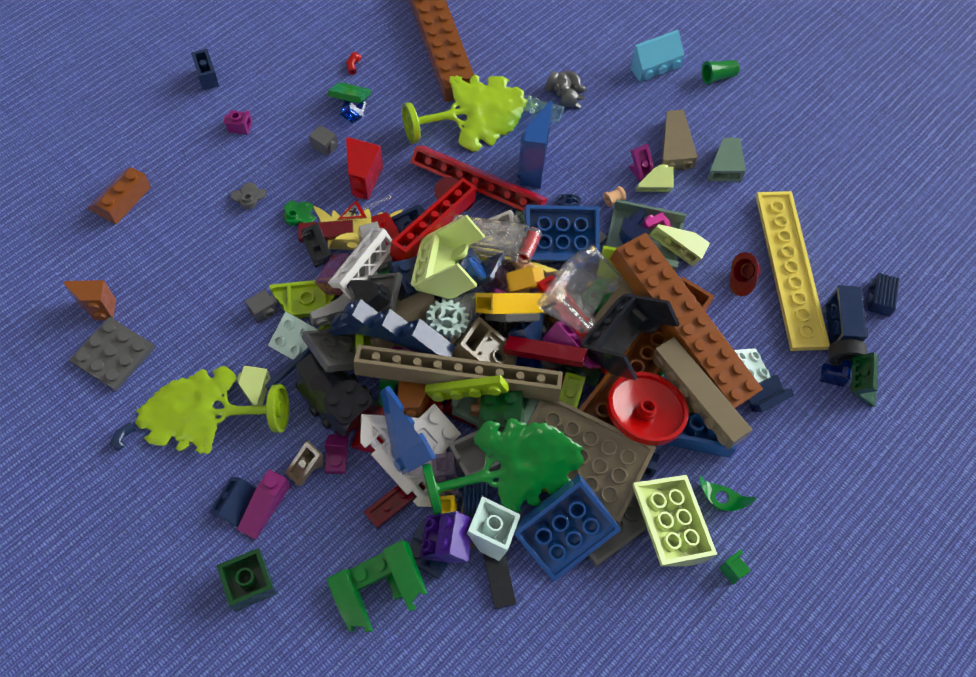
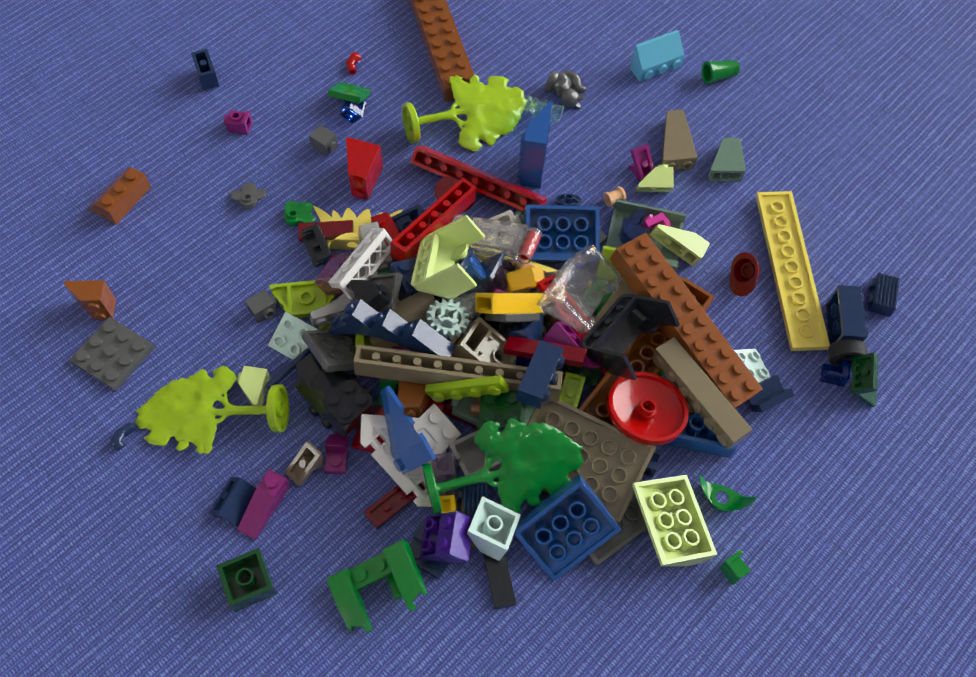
piece [337,195,393,220] -> none
none -> dark blue brick [516,340,565,409]

